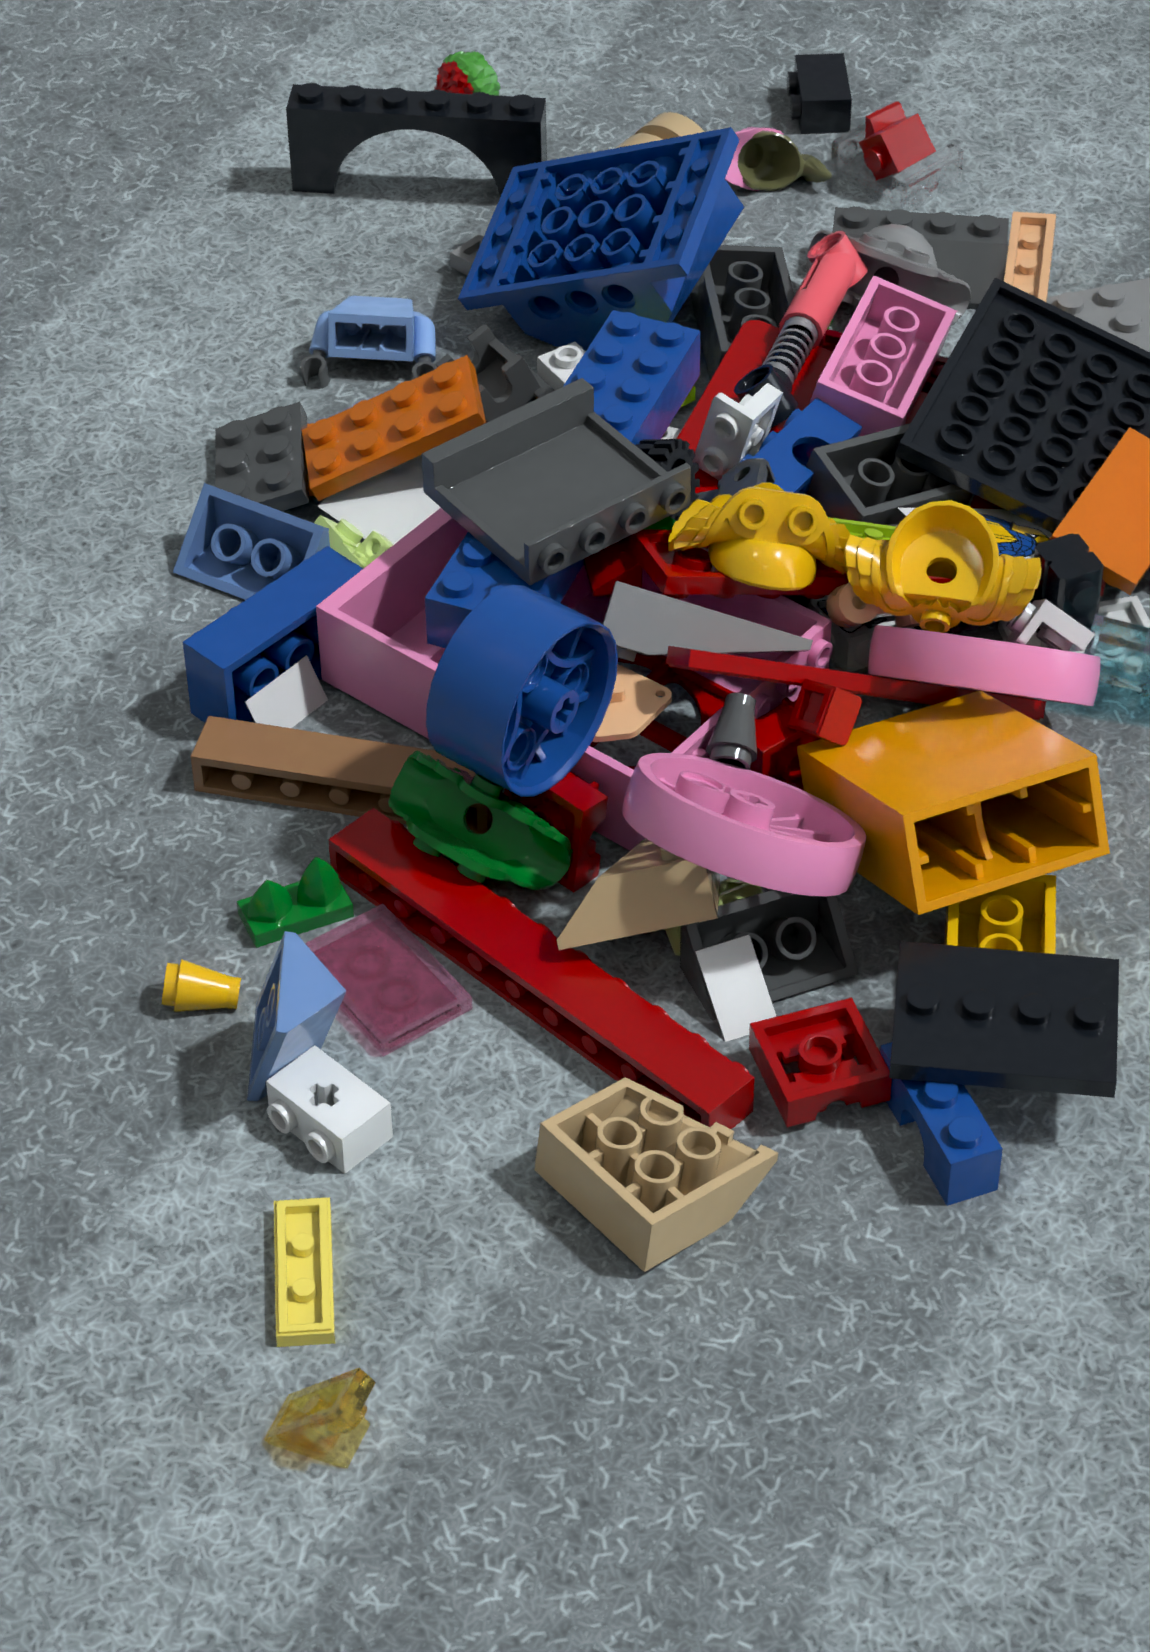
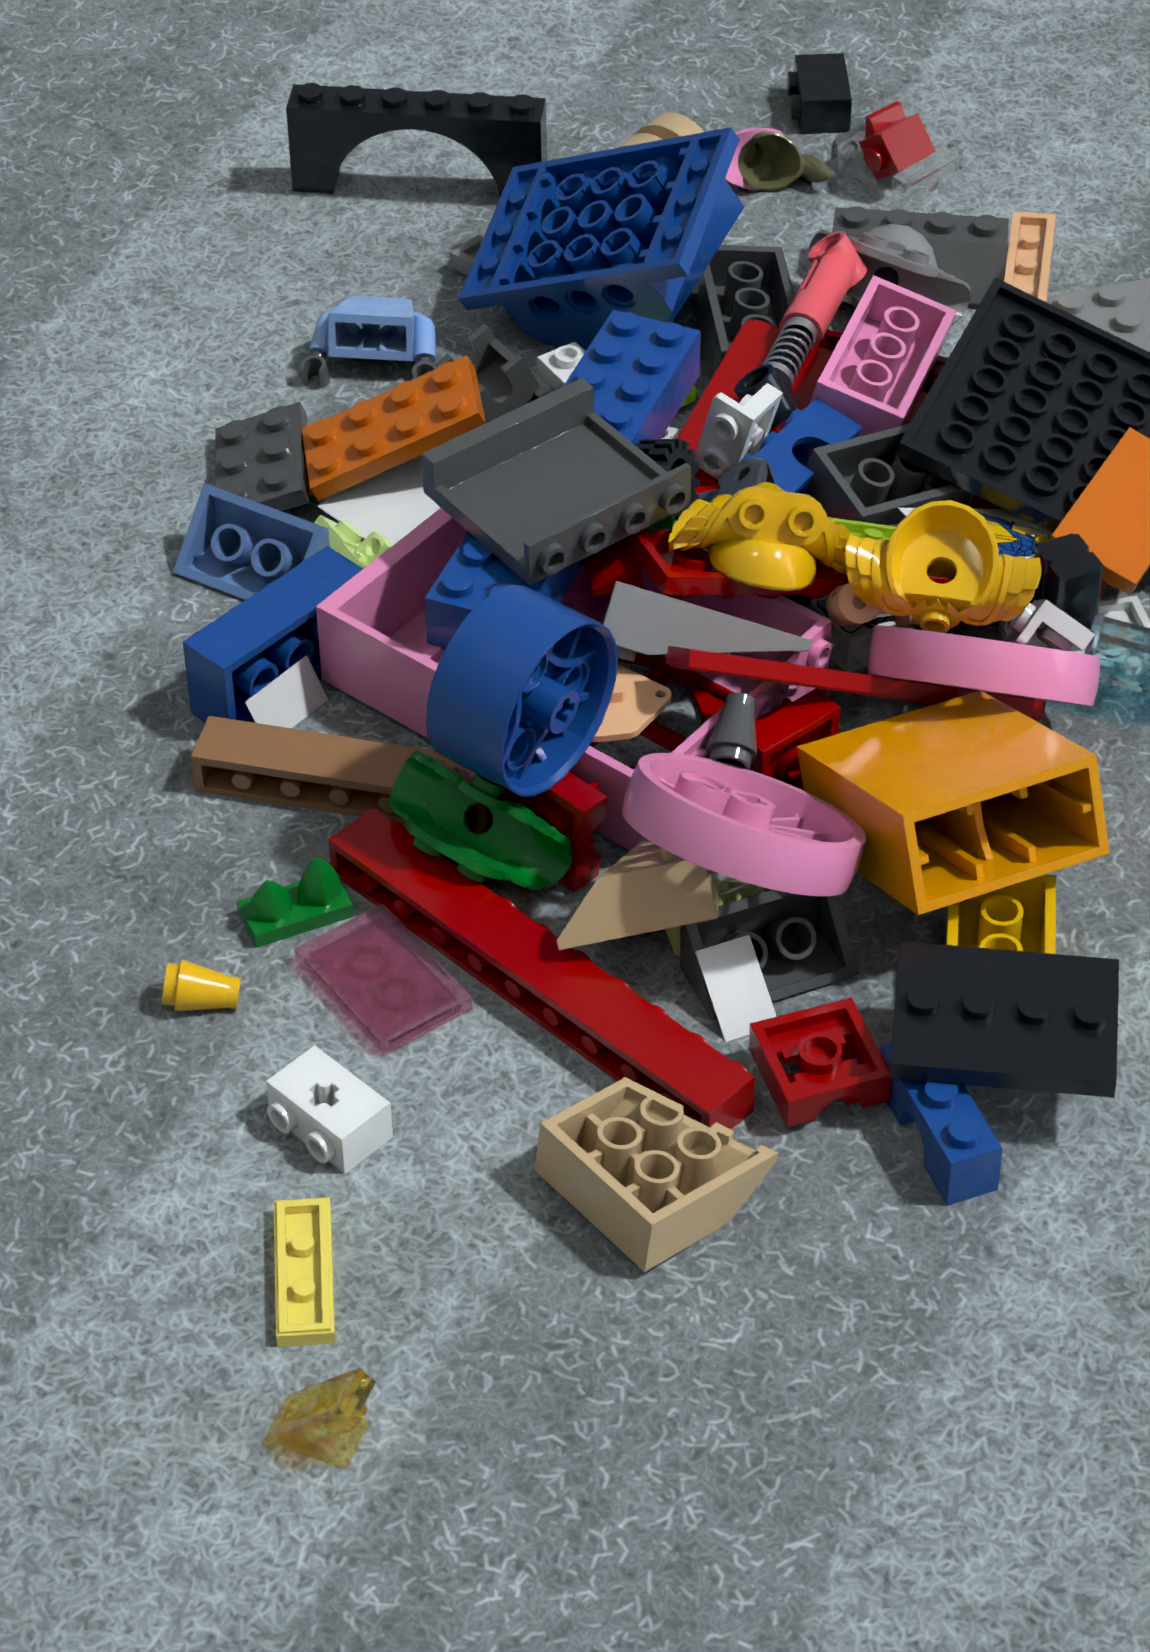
medium blue slope [247,931,346,1101] -> none
piece [434,51,500,95] -> none
red slope [788,678,862,746] -> none

